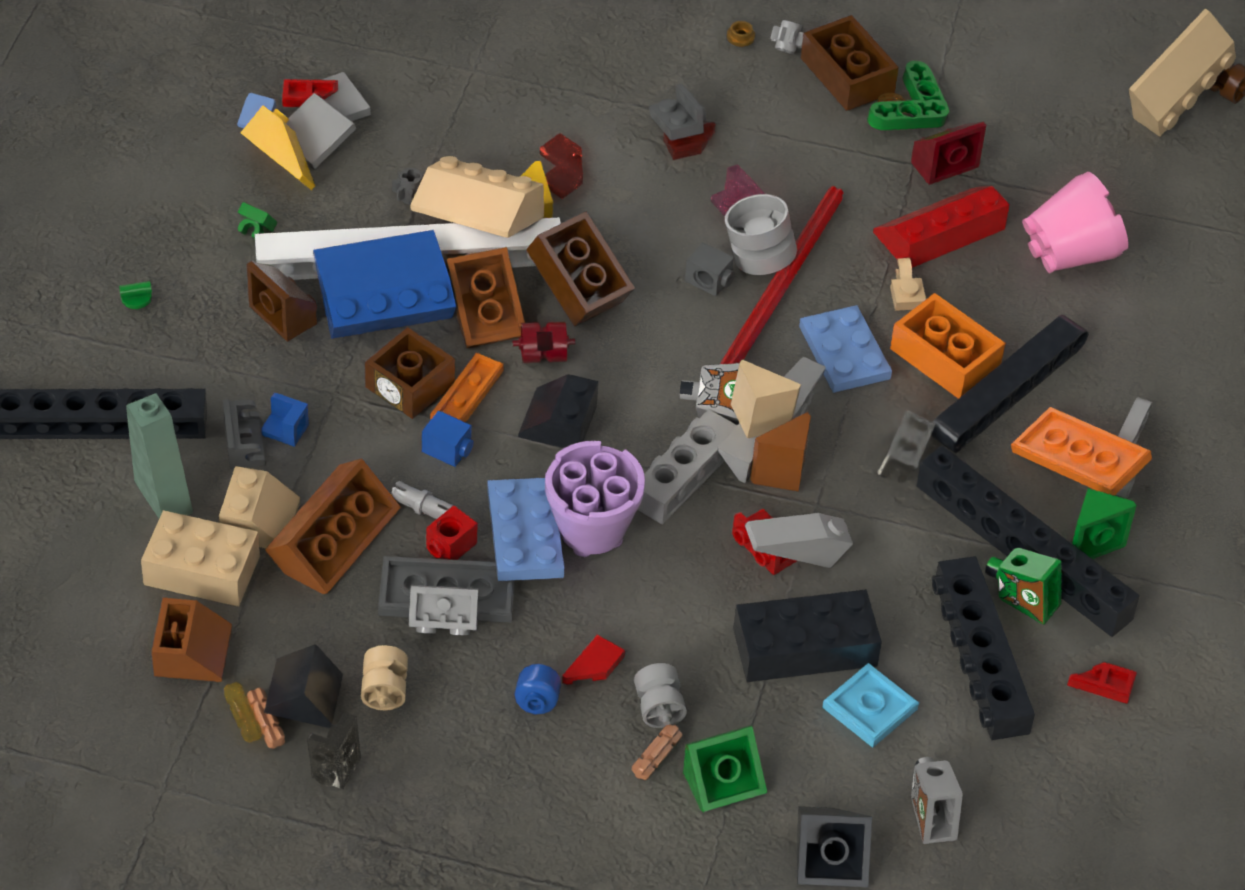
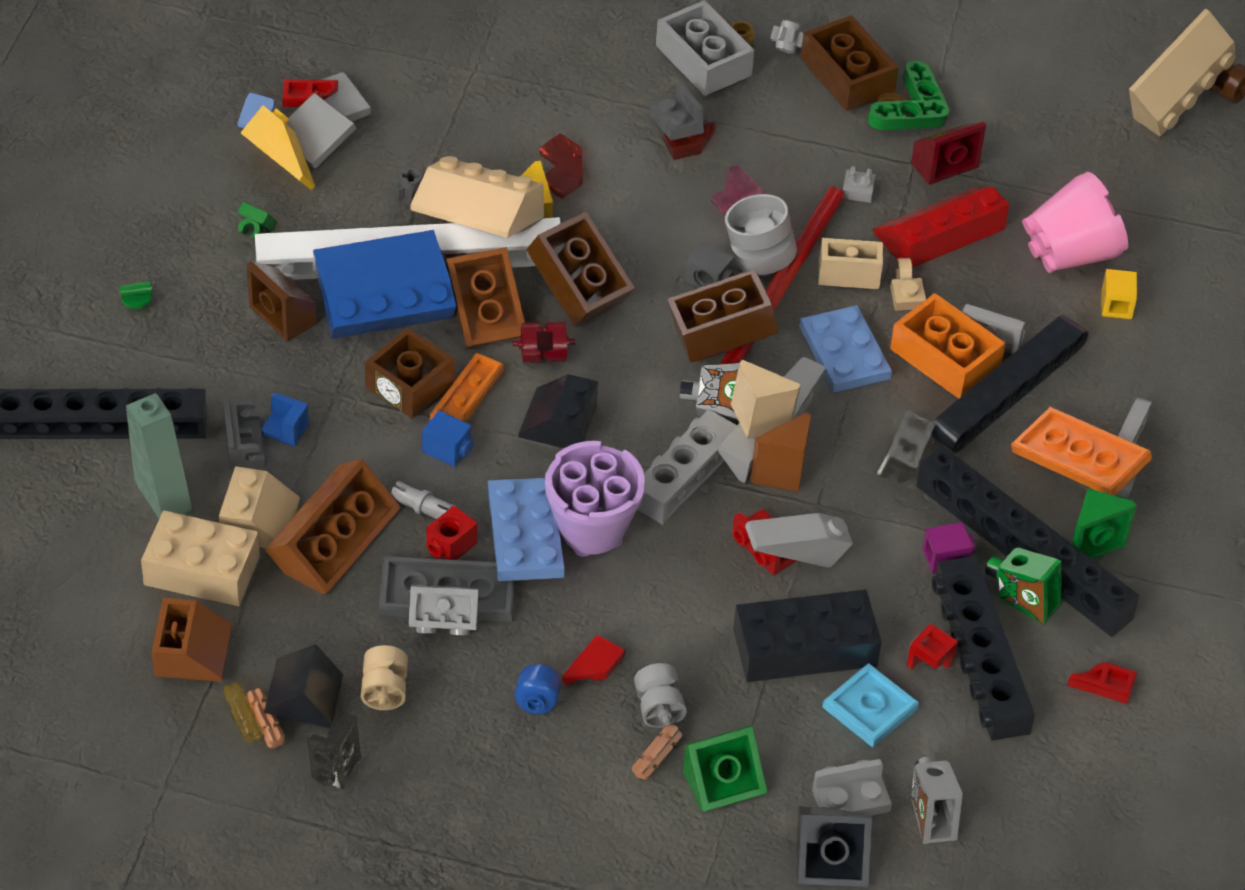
none -> light grey brick [656,0,754,96]
none -> reddish brown brick [667,269,779,363]
none -> light grey bracket [812,759,892,816]
none -> tan brick [818,238,883,289]
none -> light grey tile [842,166,876,203]
none -> red panel [906,623,958,669]
none -> magenta brick [922,522,975,574]
none -> light grey bracket [962,304,1025,354]
none -> yellow brick [1101,269,1137,319]

